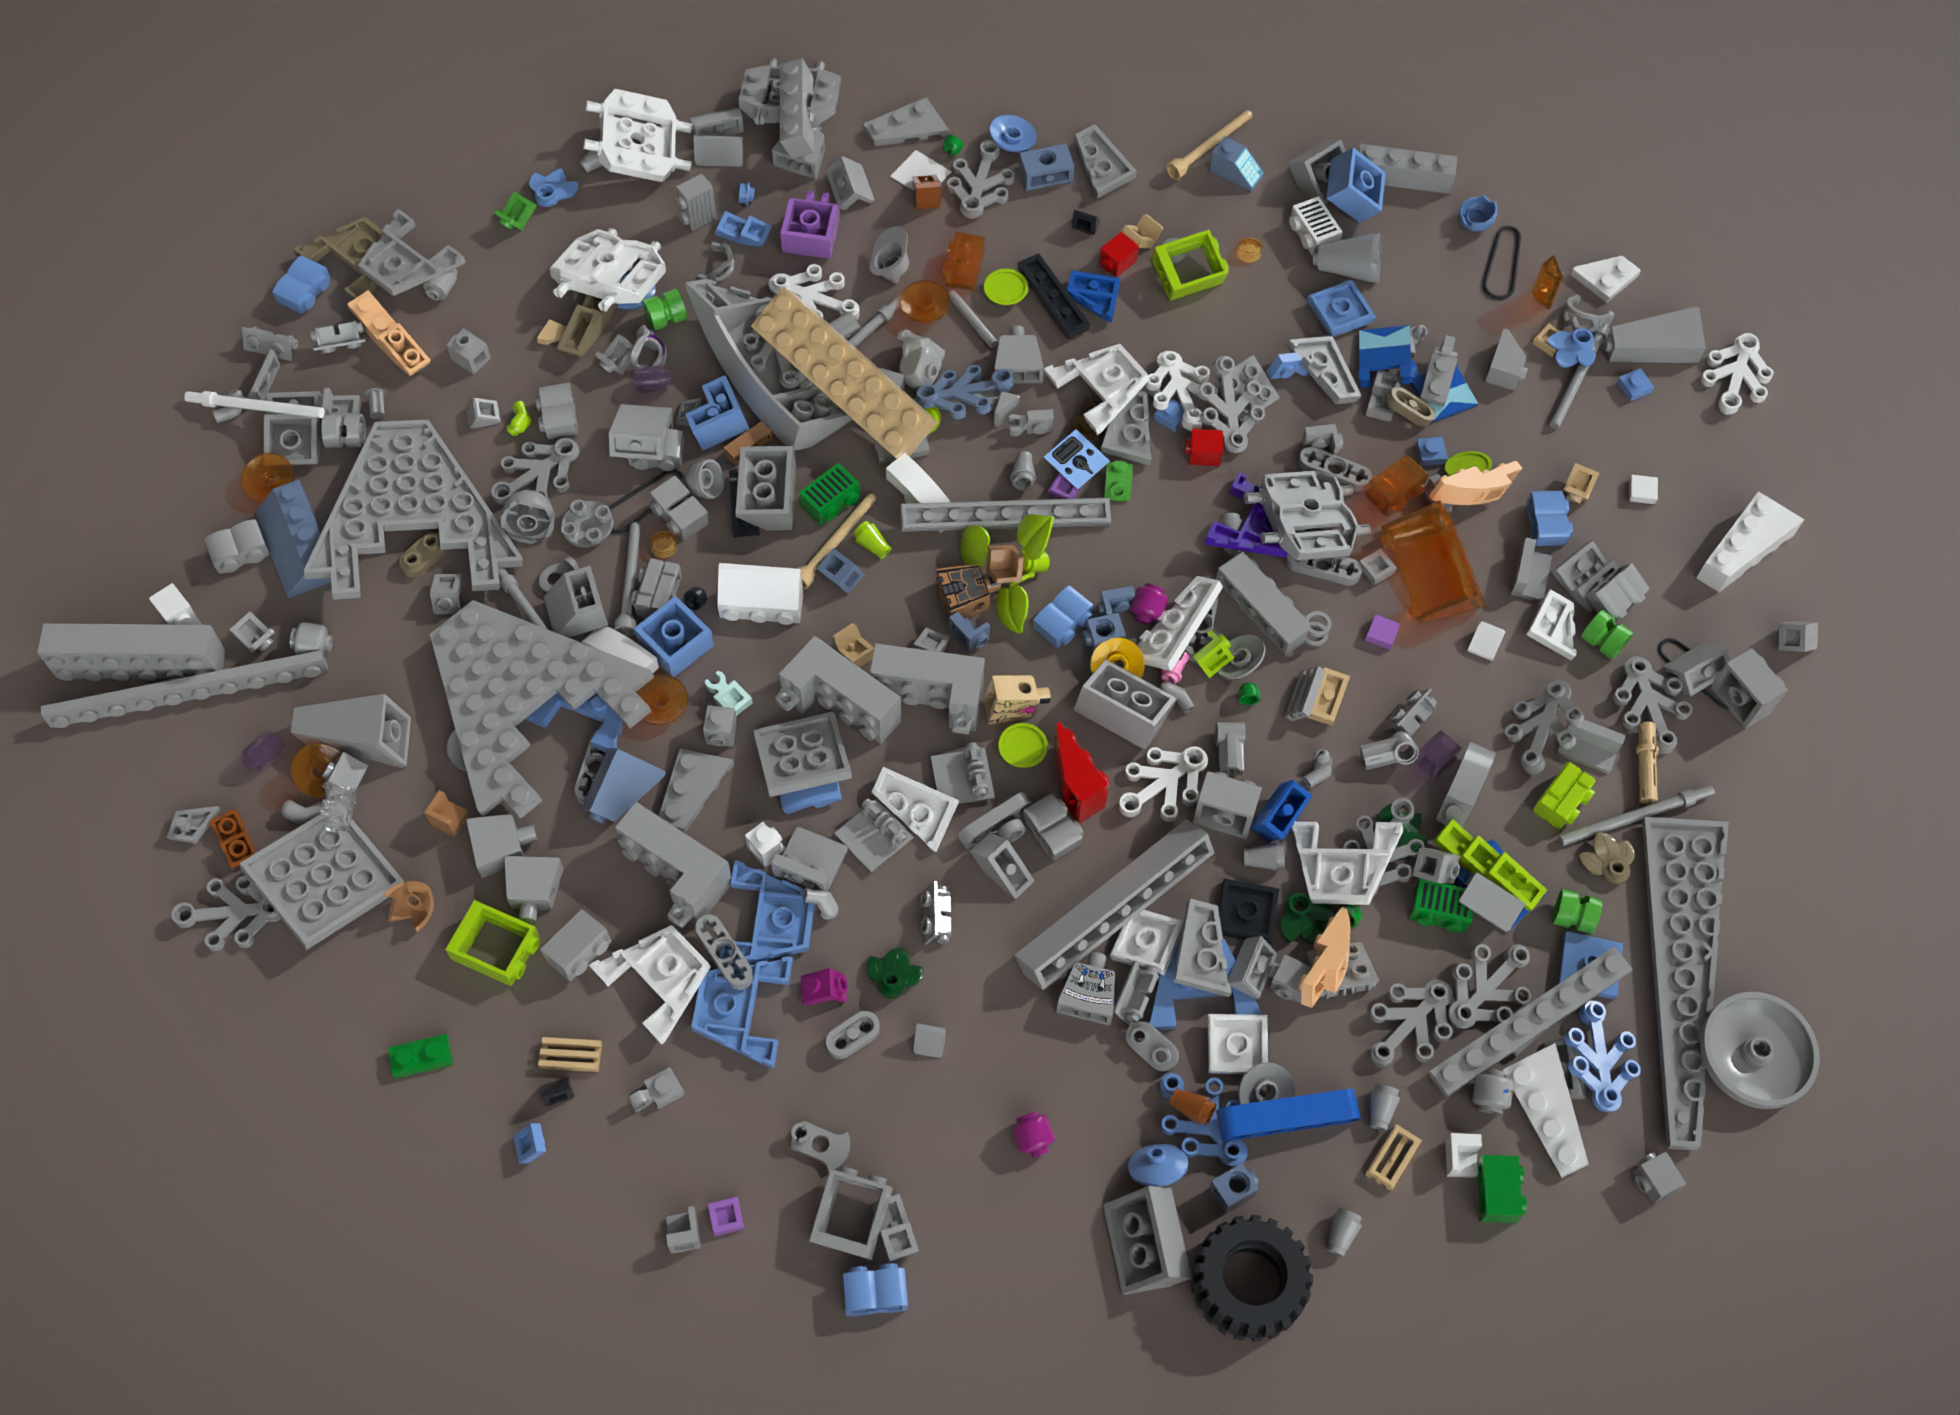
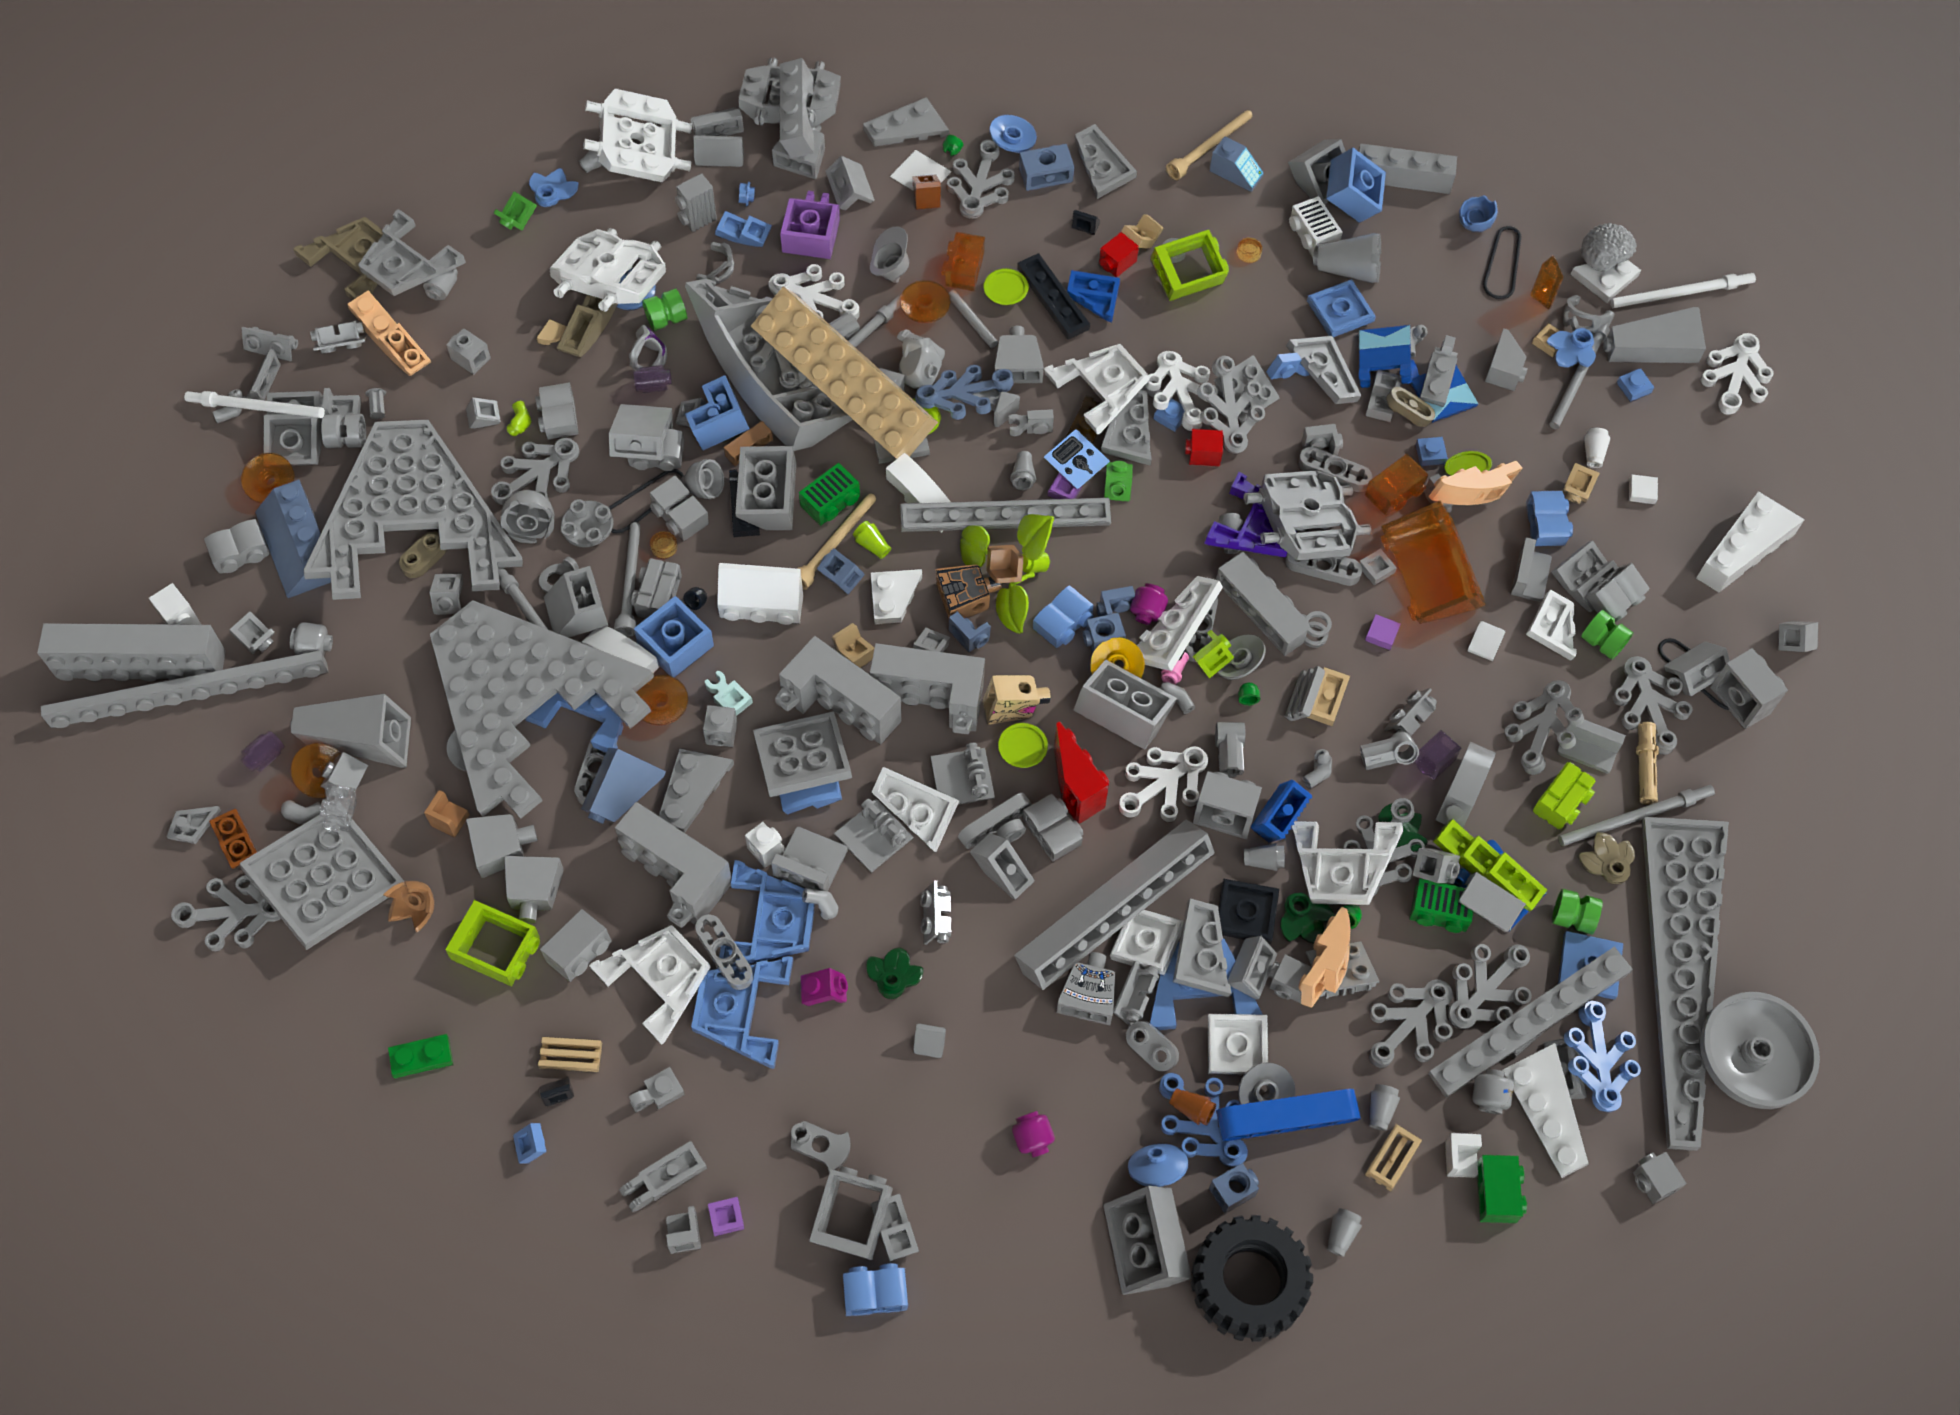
medium blue brick [272,255,330,314] -> none
light grey bracket [594,334,633,375] -> none
light grey plate [826,1011,880,1059] -> none
none -> light grey hinge [619,1141,707,1212]
none -> white wing [871,569,922,624]
none -> light grey hair [1581,223,1637,271]
none -> white cone [1584,428,1610,468]
none -> white bar [1610,273,1756,308]

